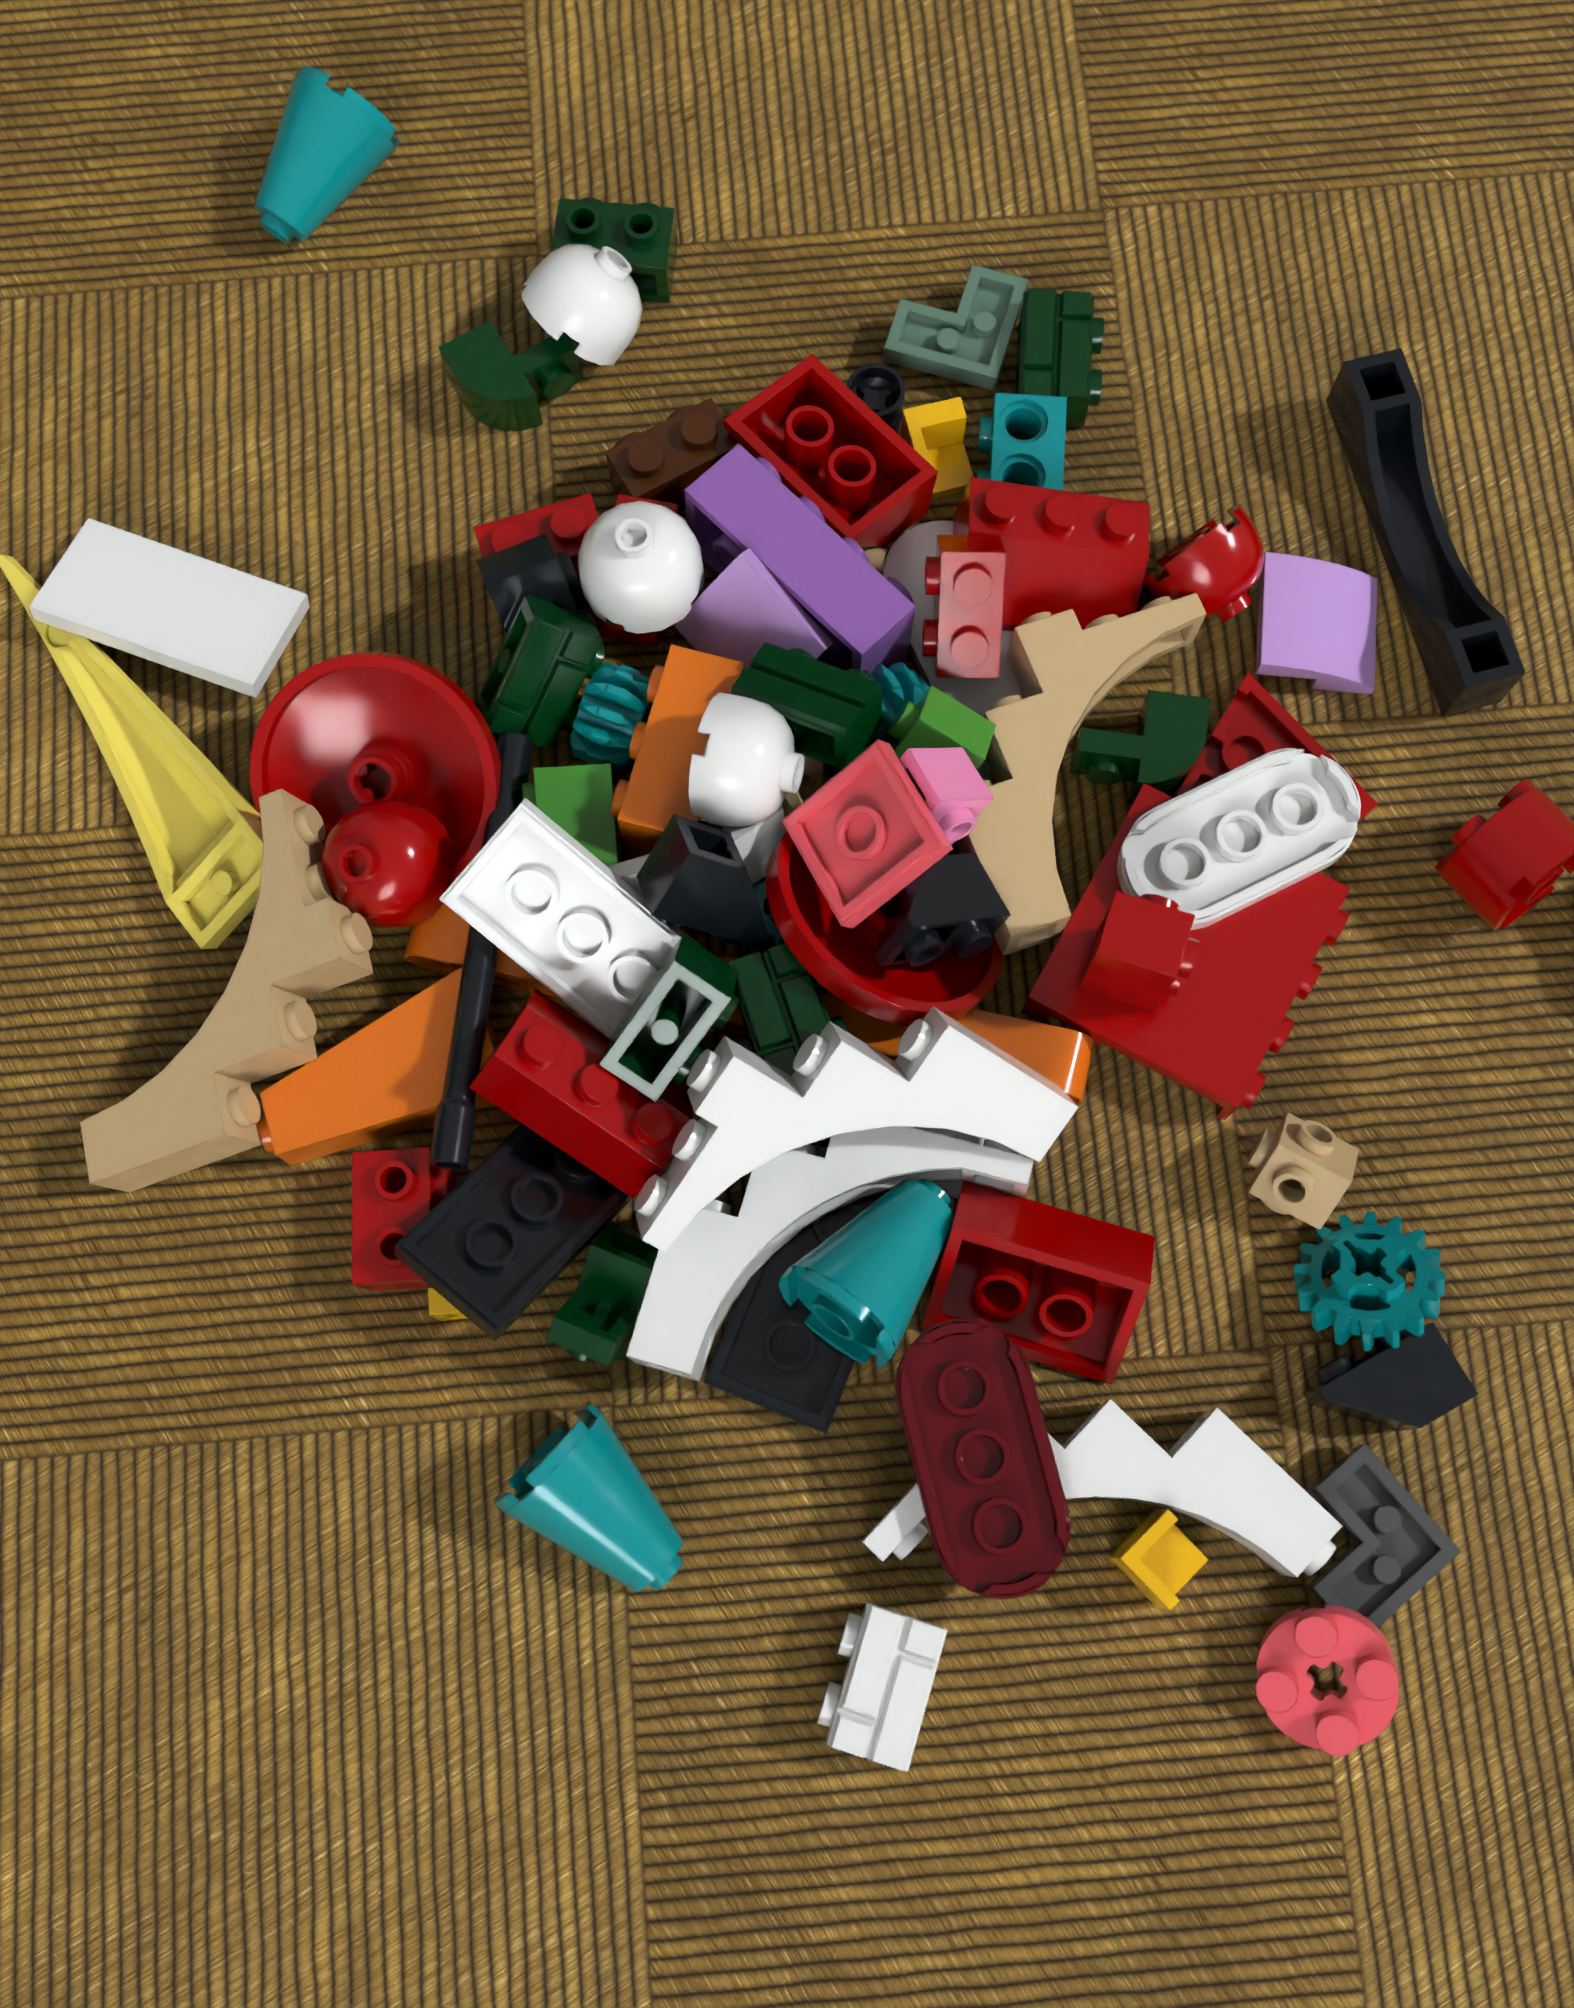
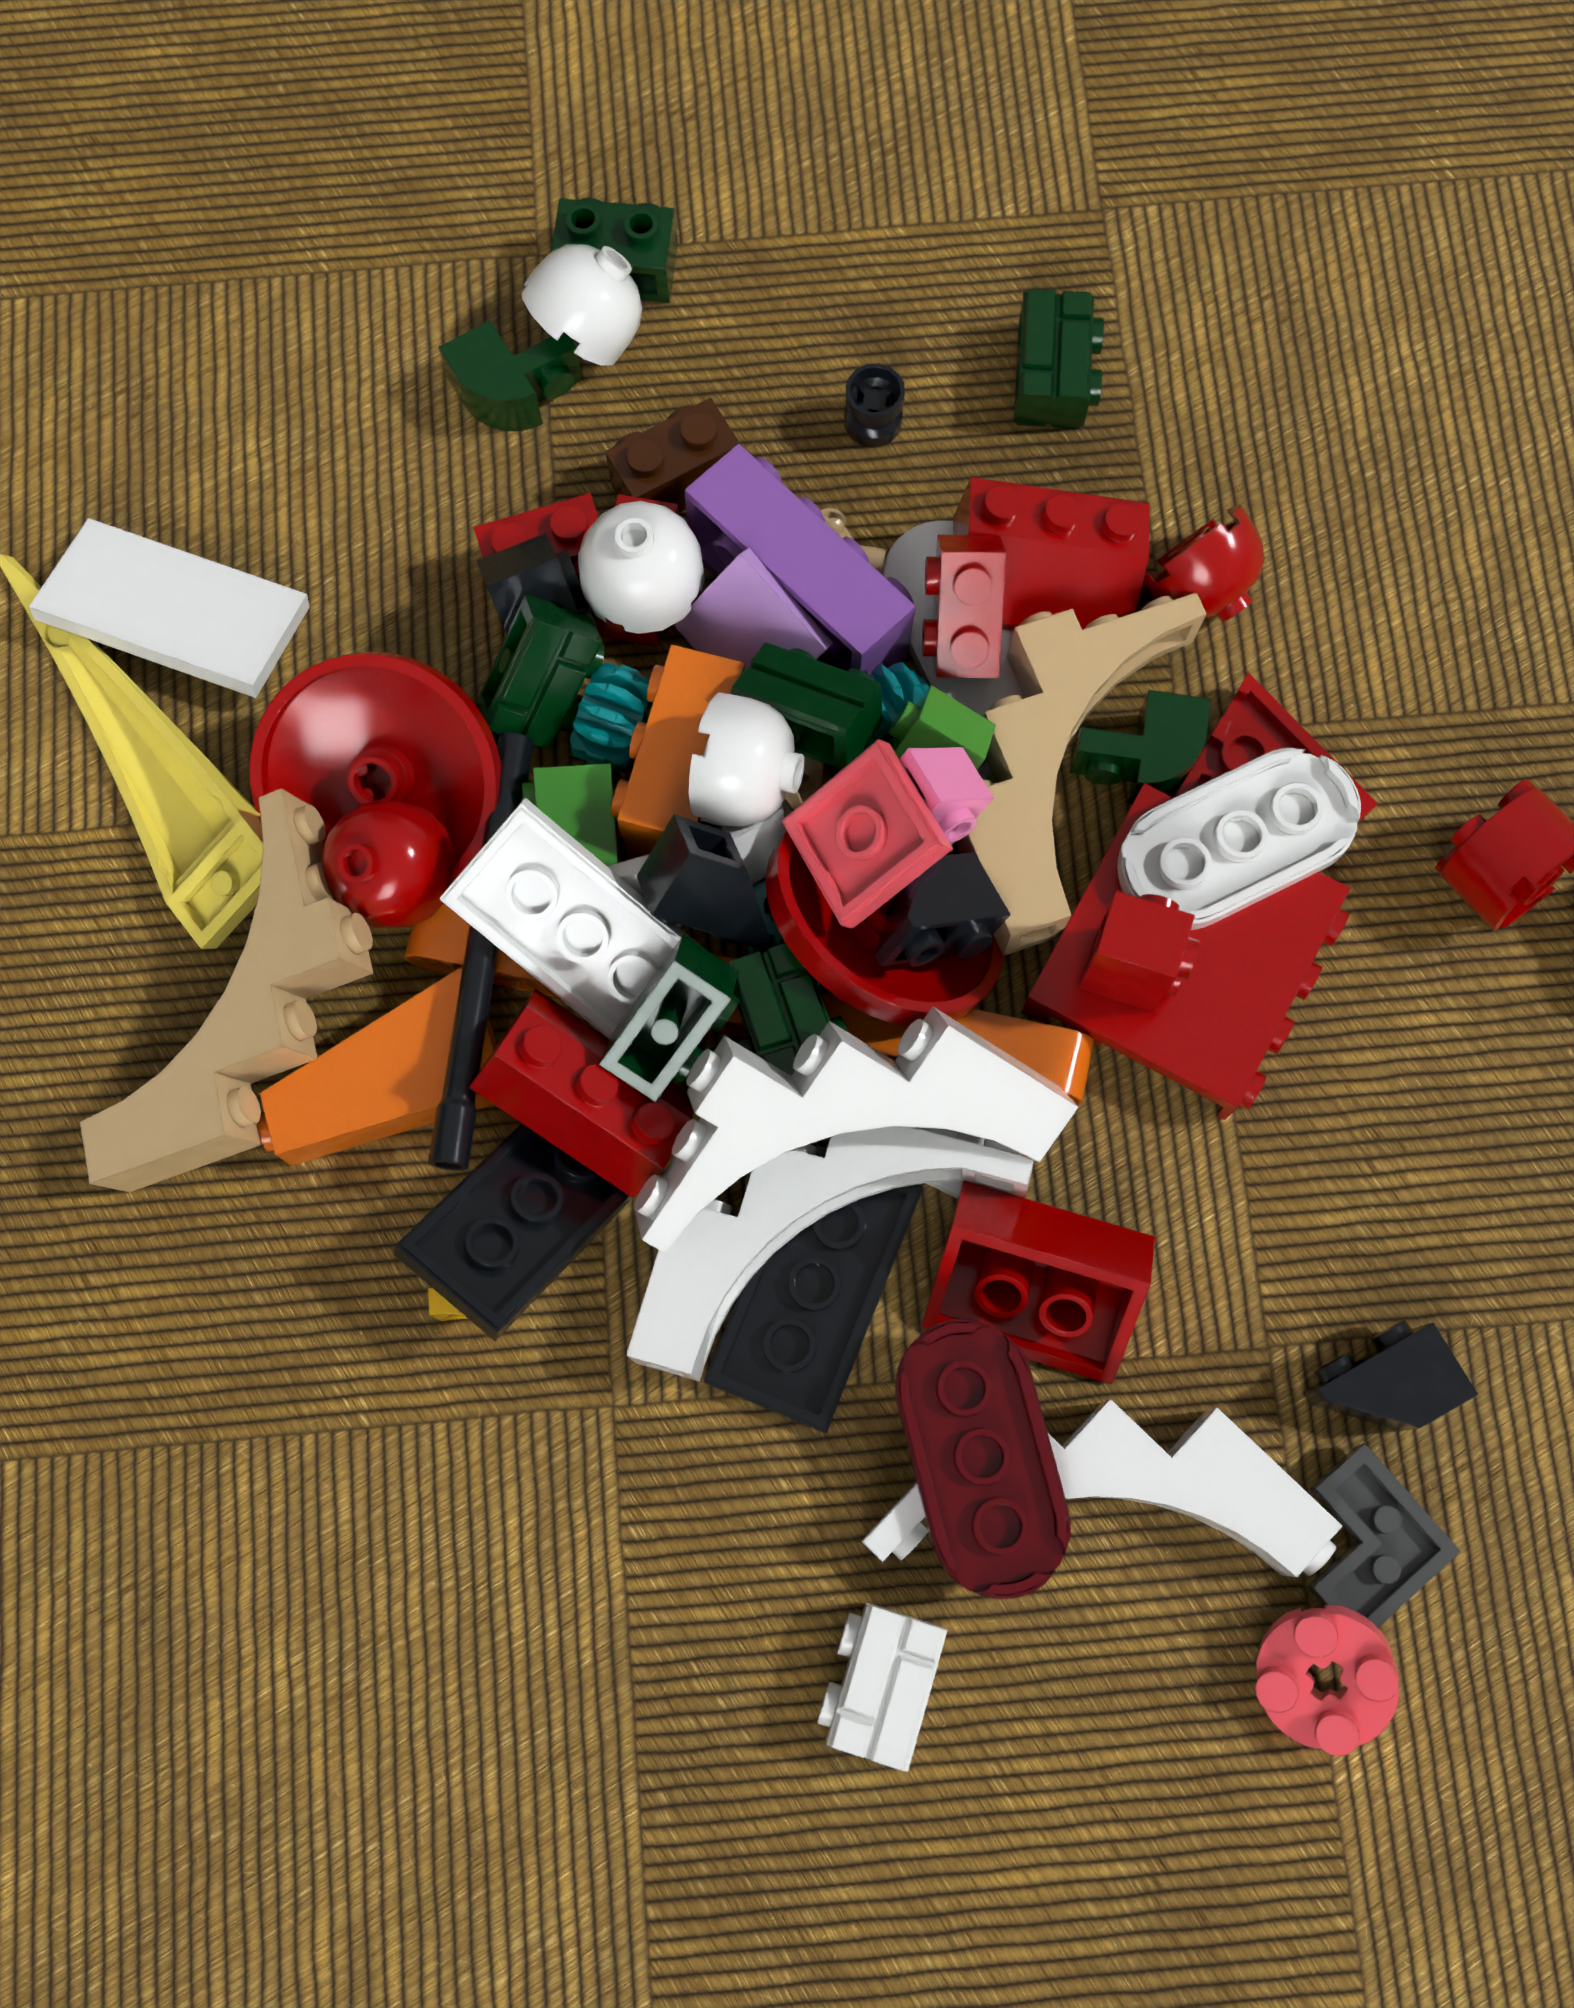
teal cone [254,66,400,244] -> none
red brick [352,1147,456,1291] -> none
teal cone [495,1401,683,1592] -> none
dark green brick [546,1221,659,1366] -> none
red slope [723,354,938,547] -> none
teal cone [778,1179,954,1367] -> none
sand green plate [883,265,1028,391] -> none
yellow panel [900,396,974,499] -> none
teal brick [976,393,1067,490] -> none
yellow panel [1109,1509,1208,1611] -> none
tan brick [1247,1113,1359,1230] -> none
lavender slope [1255,552,1377,694] -> none
teal gear [1294,1211,1445,1351] -> none
black arch [1326,348,1525,717] -> none

